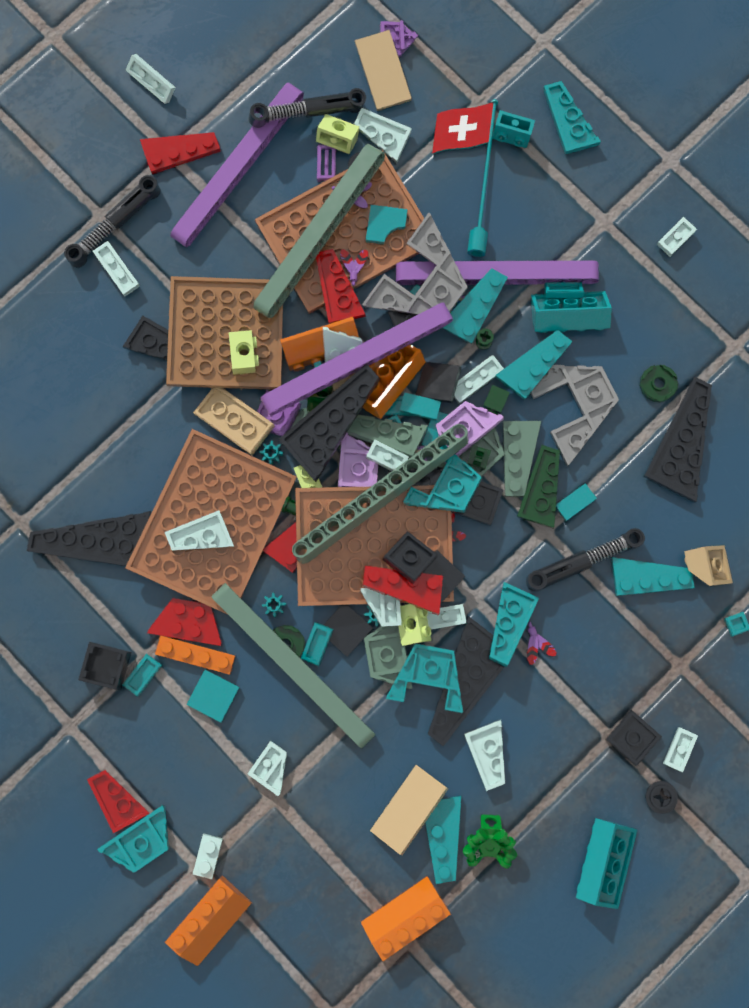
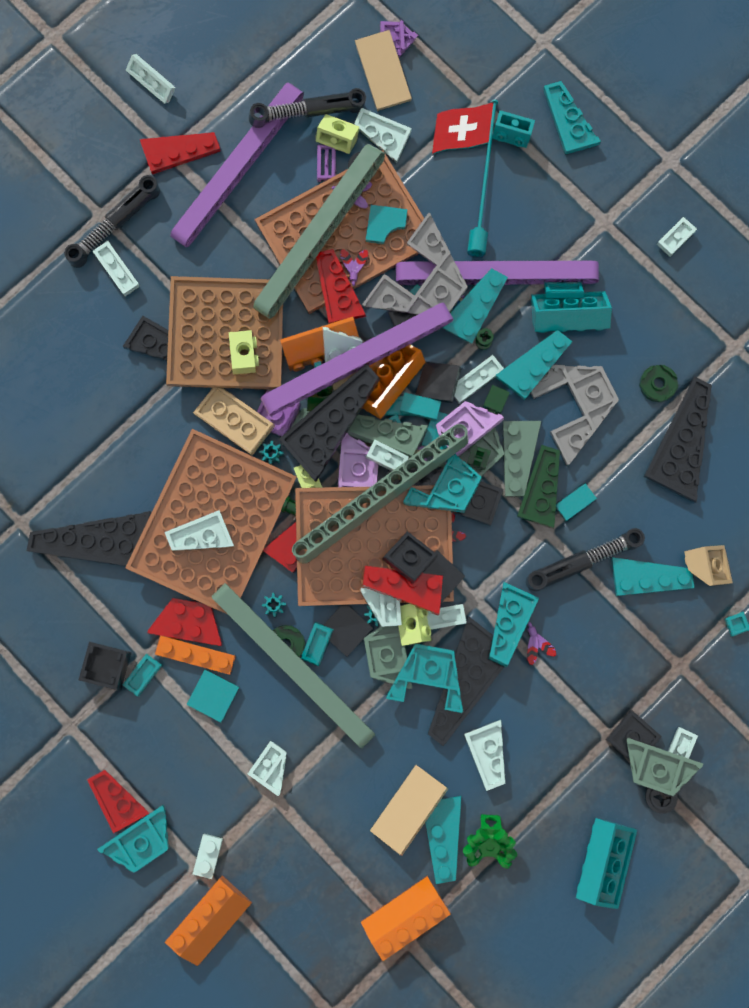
none -> sand green wing [627,738,703,796]

